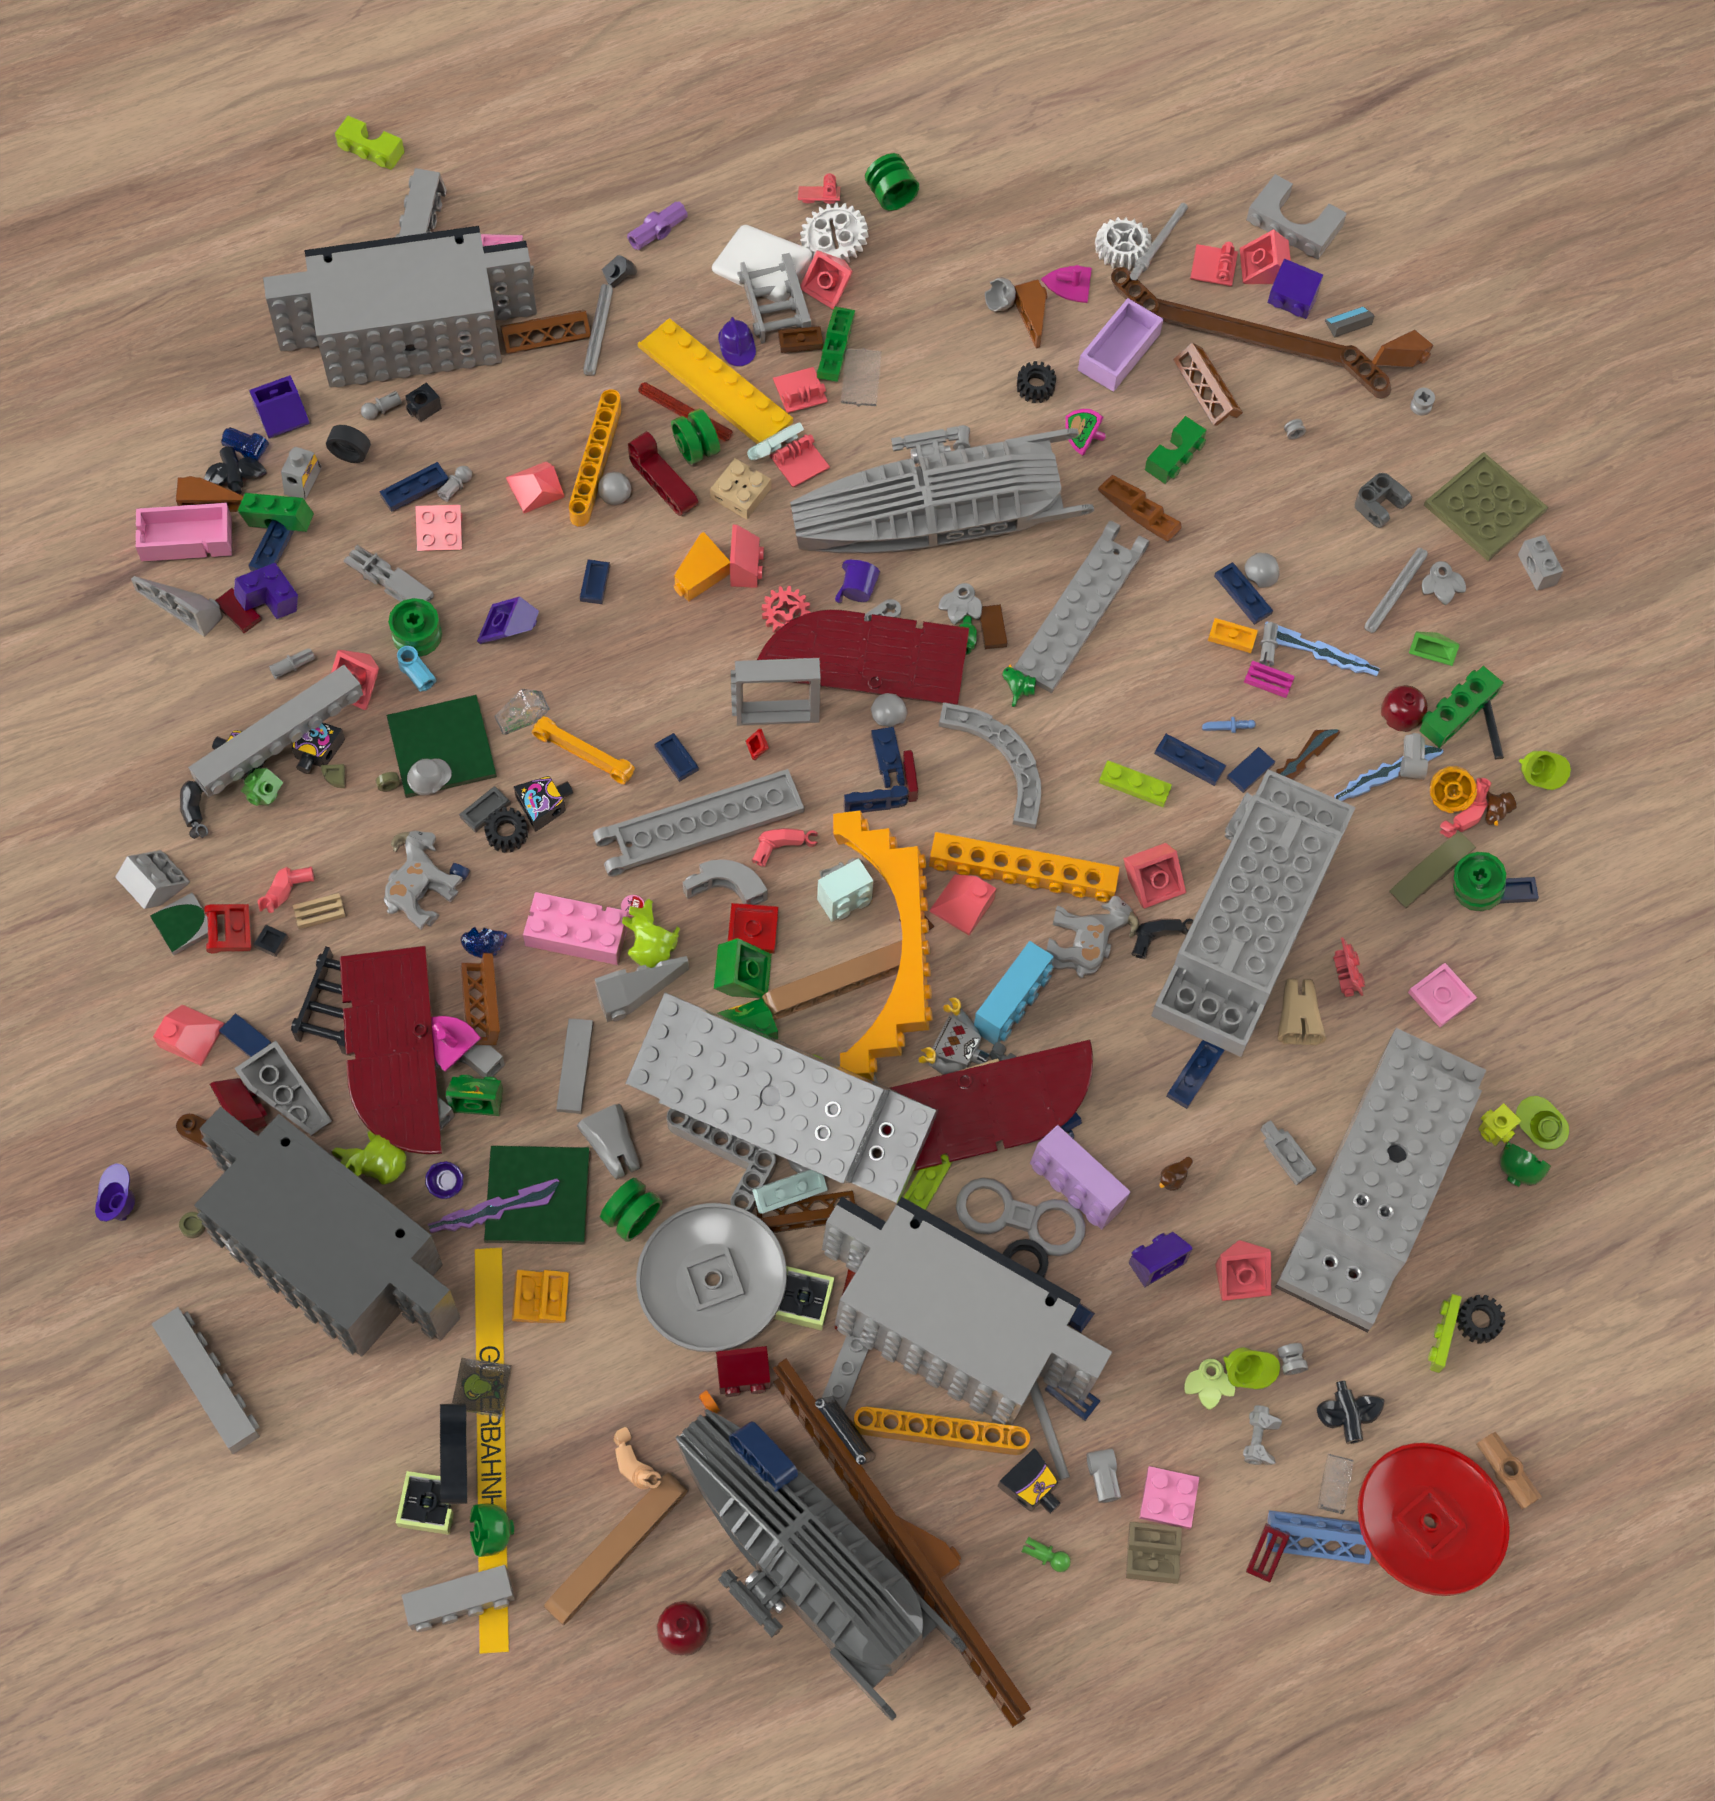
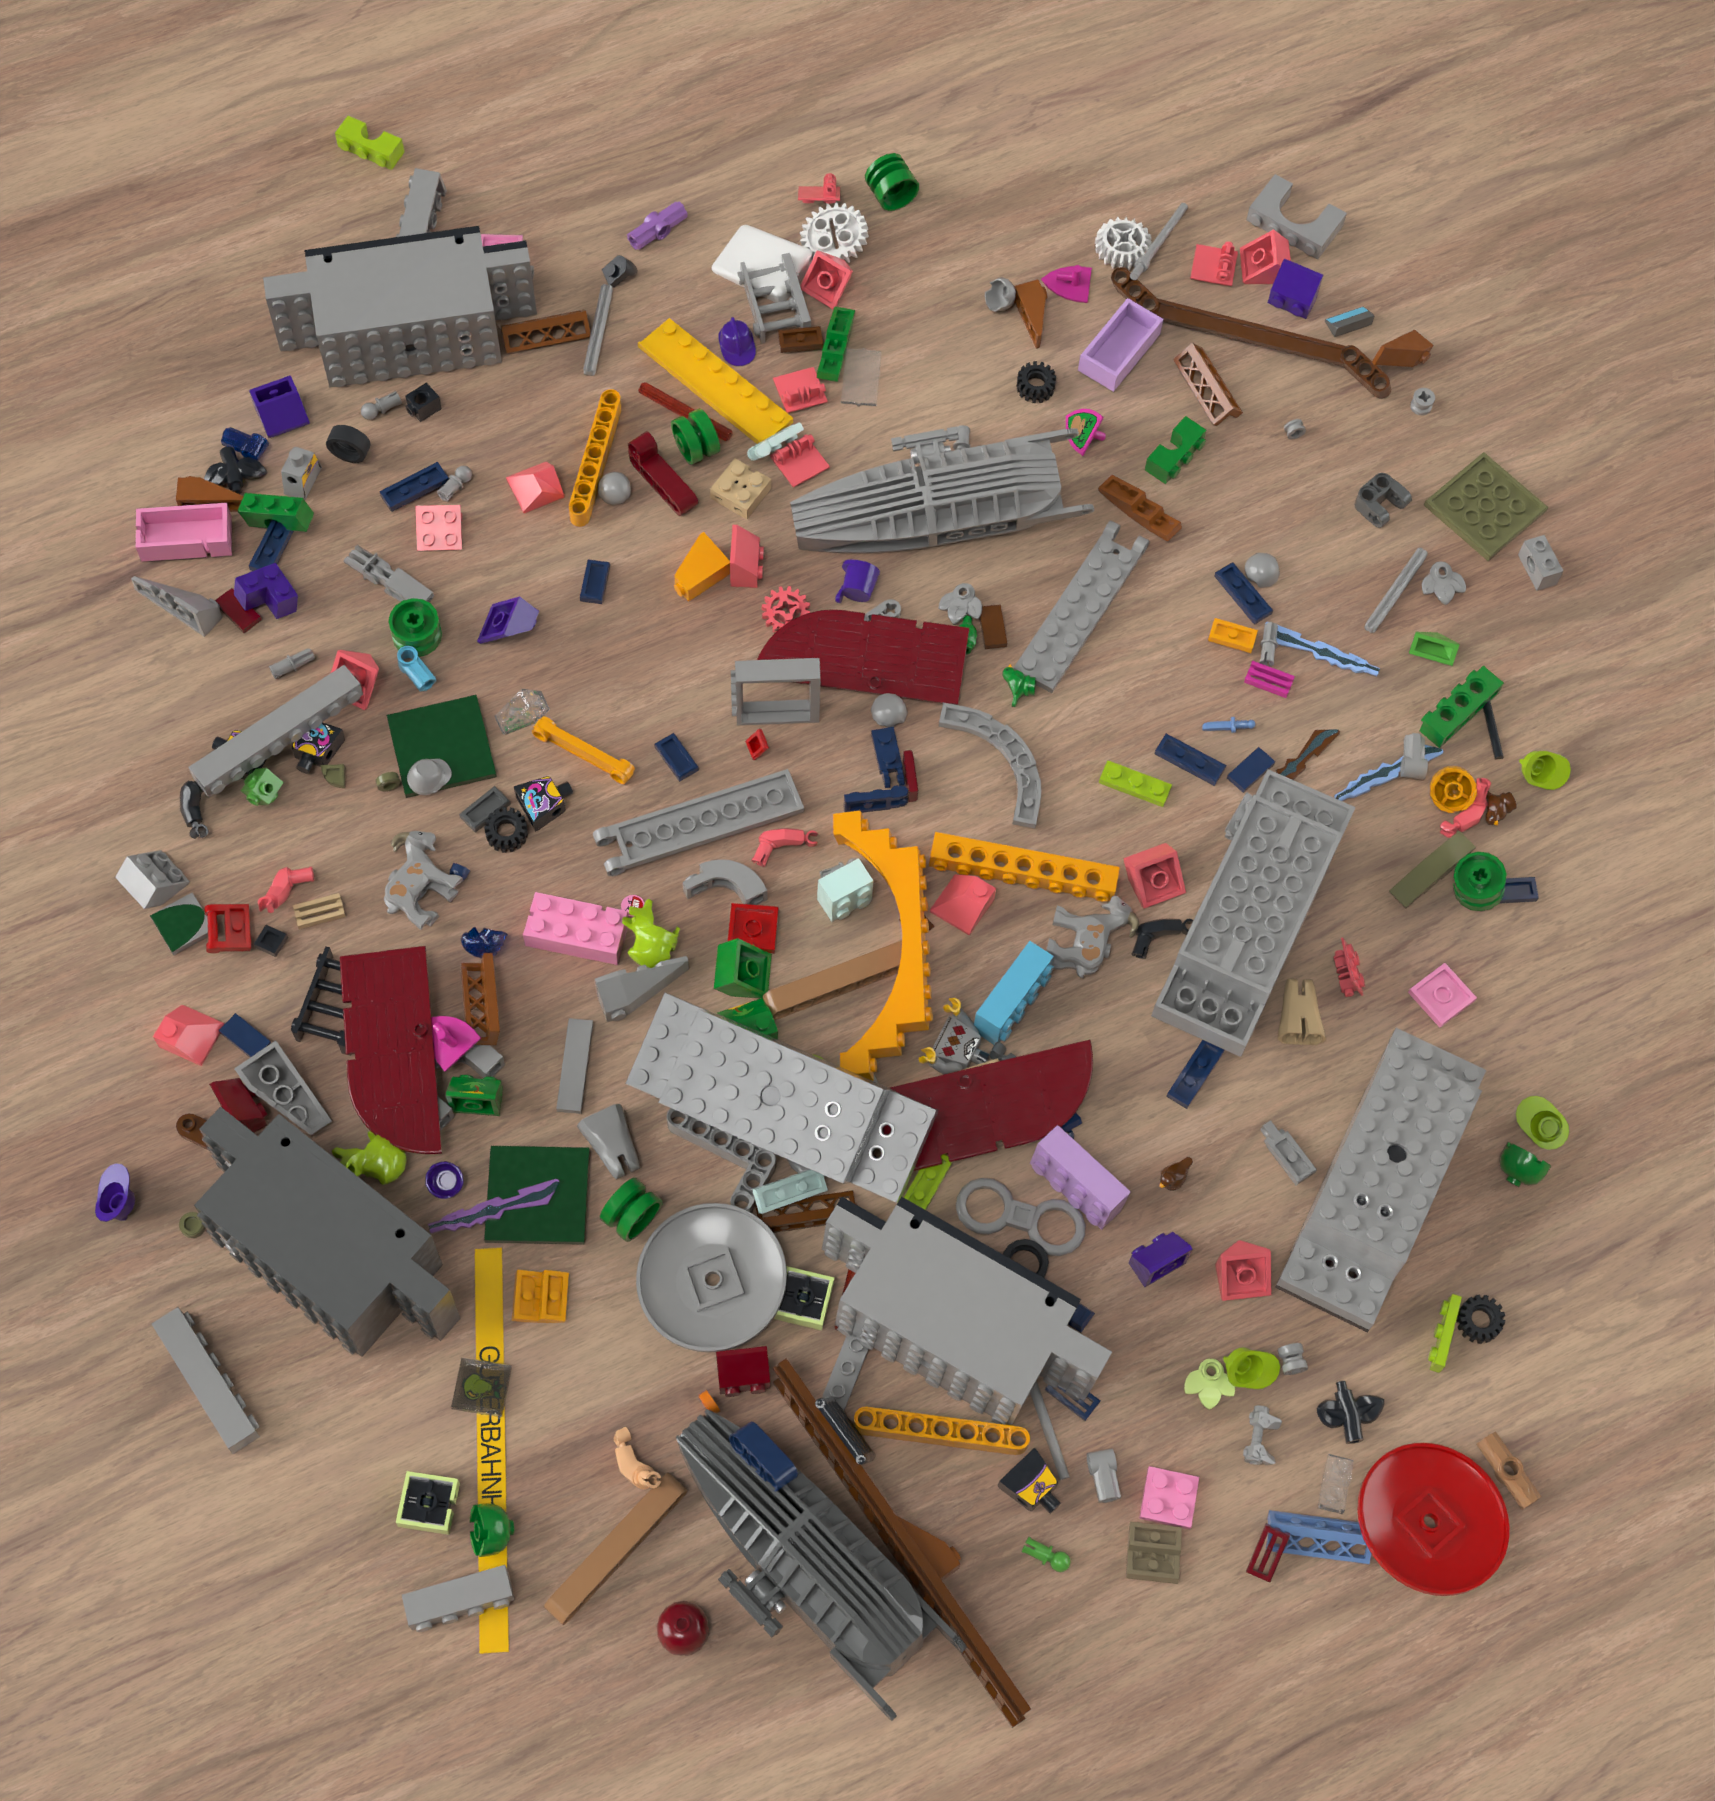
black beam [440,1403,467,1505] -> none
dark red cylinder [1381,685,1428,732] -> none
neon yellow brick [1478,1103,1521,1146] -> none

